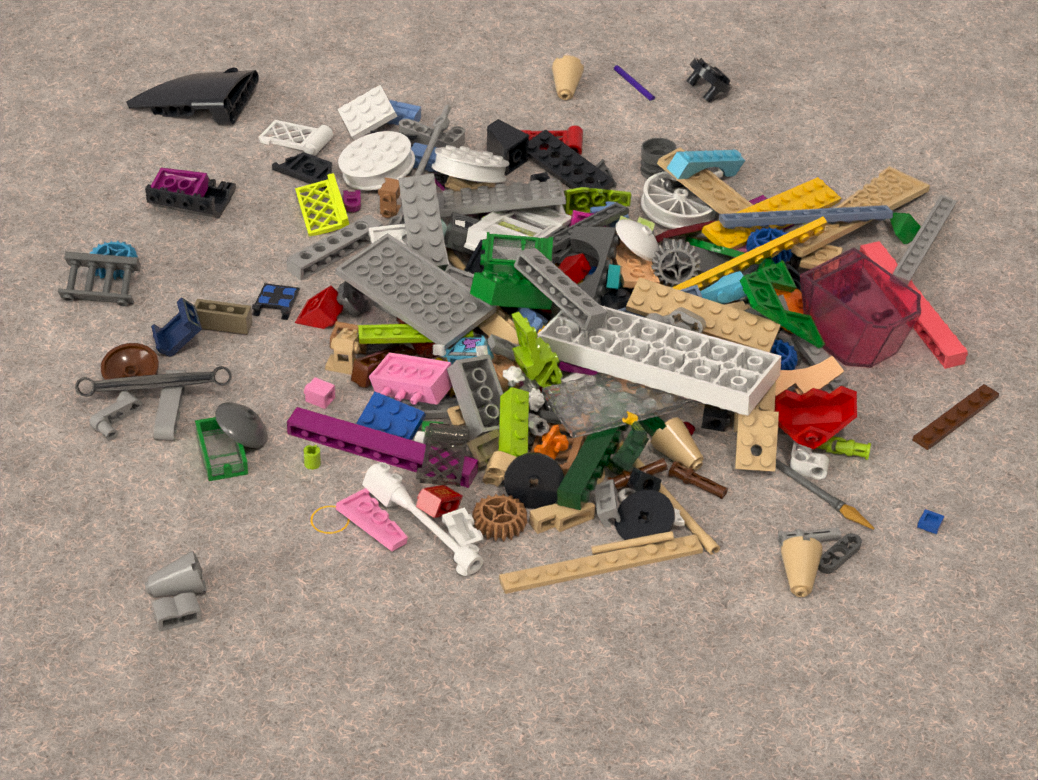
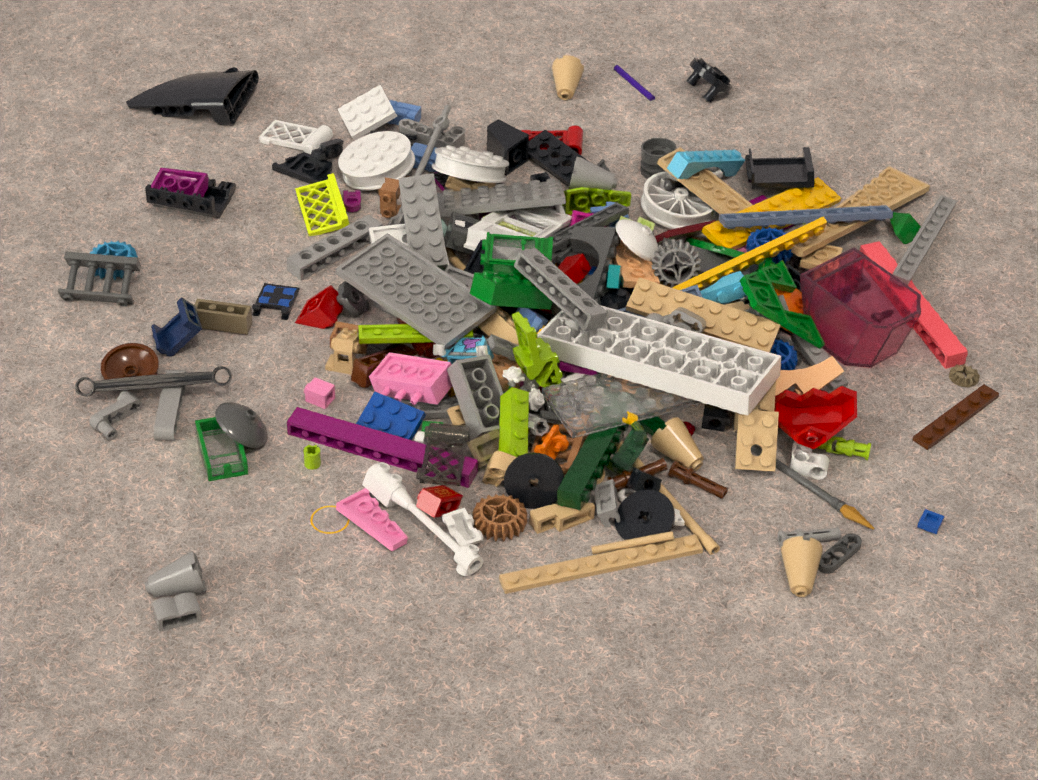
none -> black hinge [311,138,344,162]
none -> light grey cone [569,157,618,190]
none -> black panel [745,147,814,189]
none -> dark tan gear [949,364,980,387]

